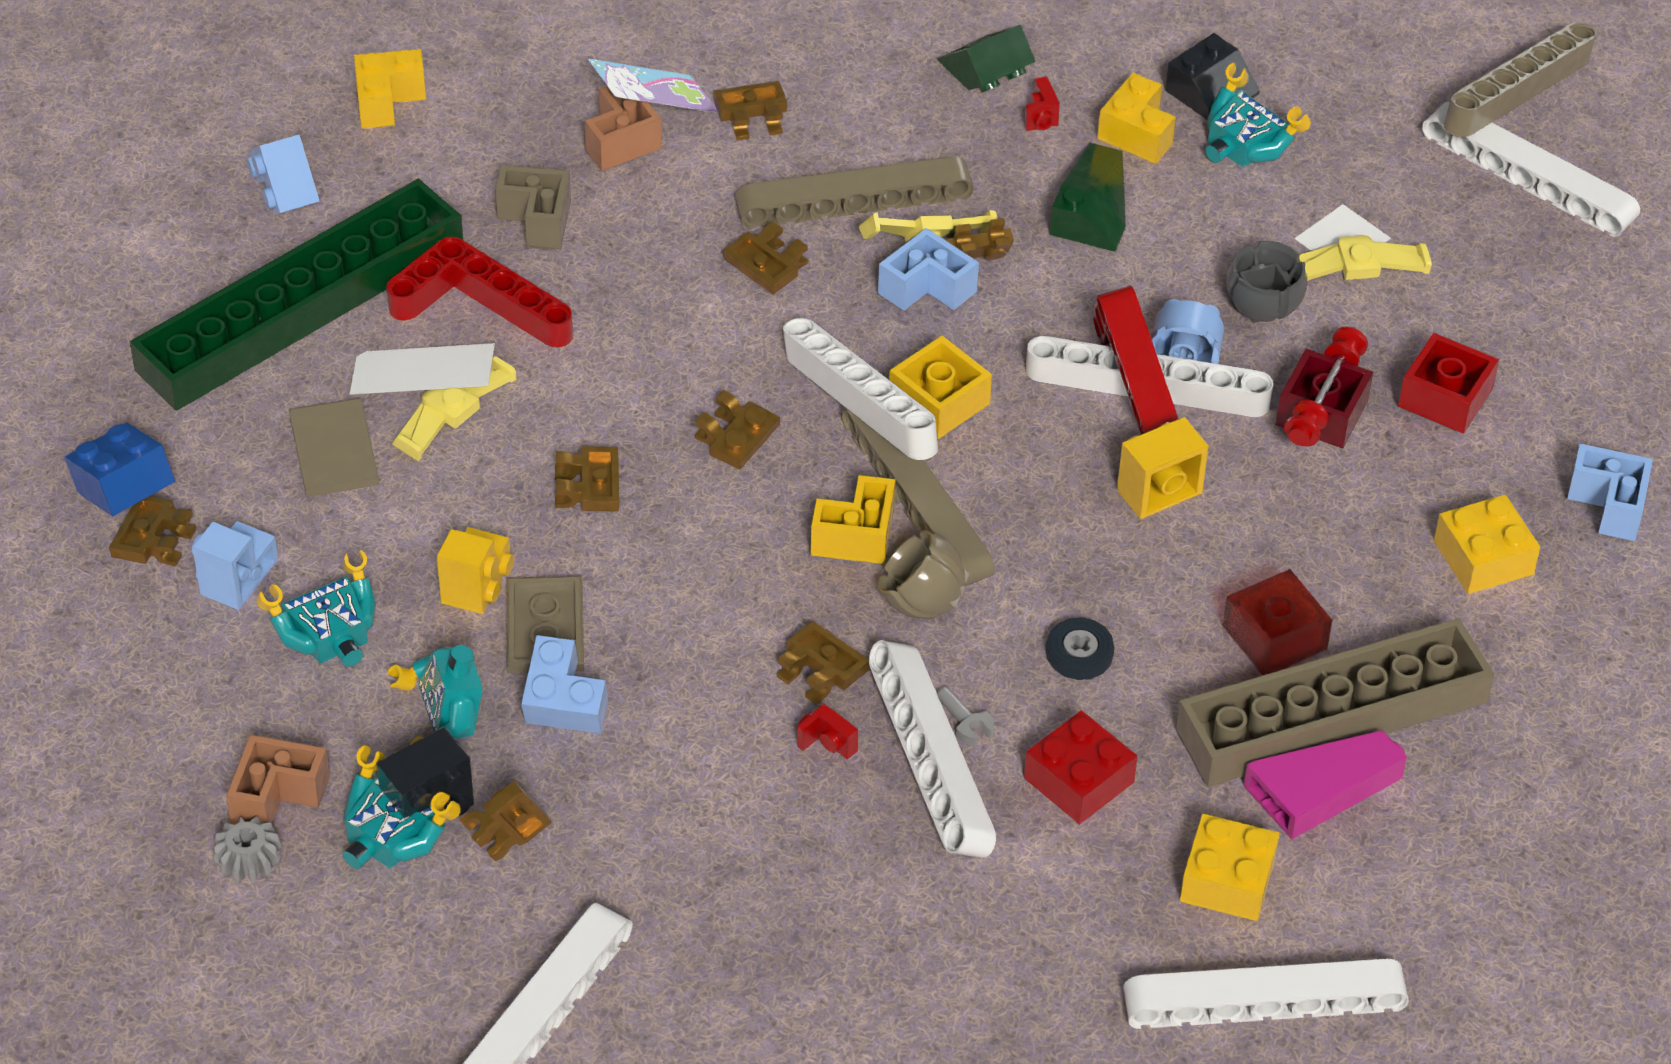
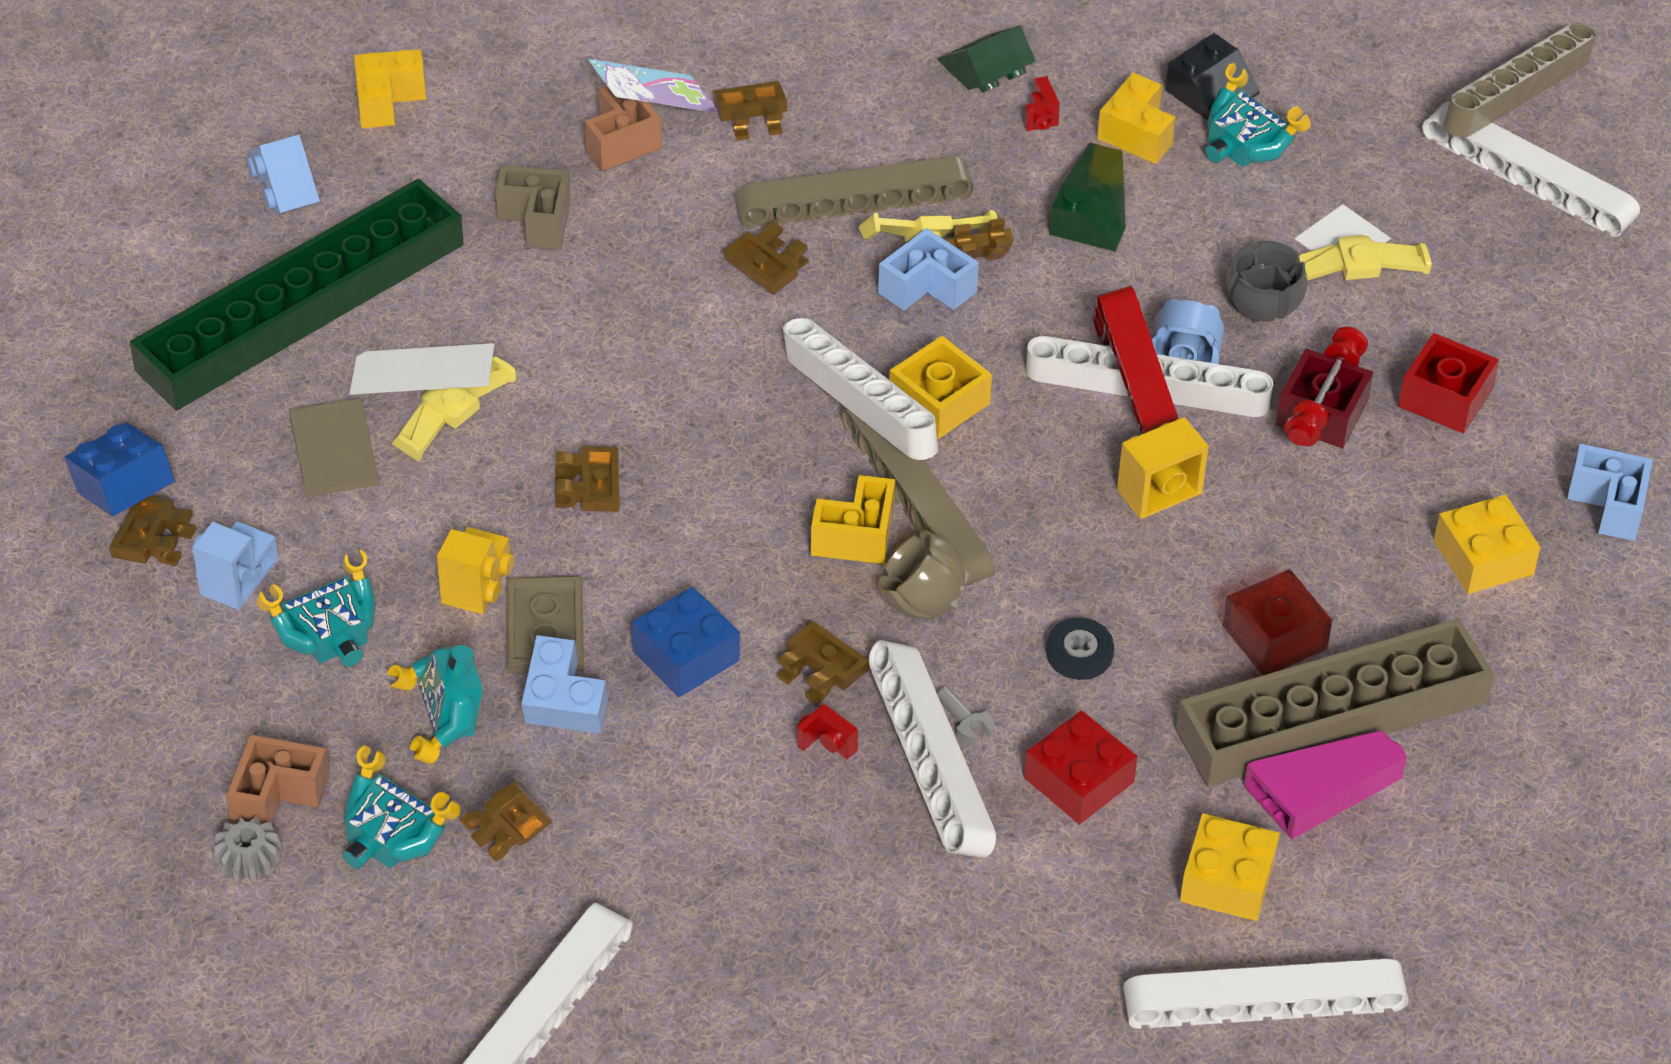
black brick [376,727,474,819] -> none
red beam [387,237,573,348] -> none
pearl gold plate [694,390,781,470] -> none
none -> blue brick [632,586,740,697]

